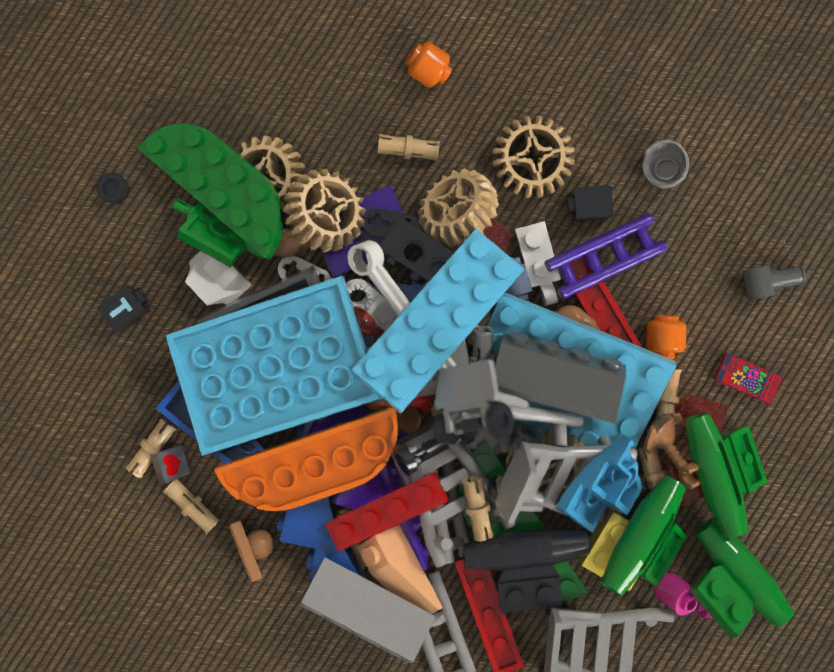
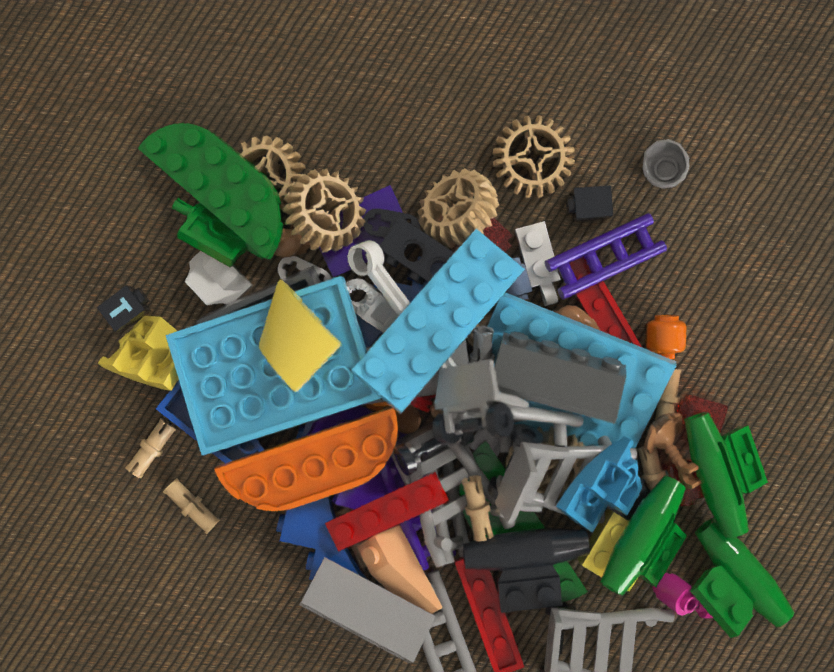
black tile [97,173,129,204] -> none
flat silver tile [151,445,190,484] -> none
medium nougat tile [228,519,274,582] -> none
clear red piece [353,307,385,340] -> none
tan pin [377,134,440,161] -> none
orange head [405,42,452,88] -> none
tile [713,353,783,405] -> none
dark grey pin [742,265,807,300] -> none
none -> light yellow slope [98,316,179,391]
none -> light yellow slope [258,279,342,392]

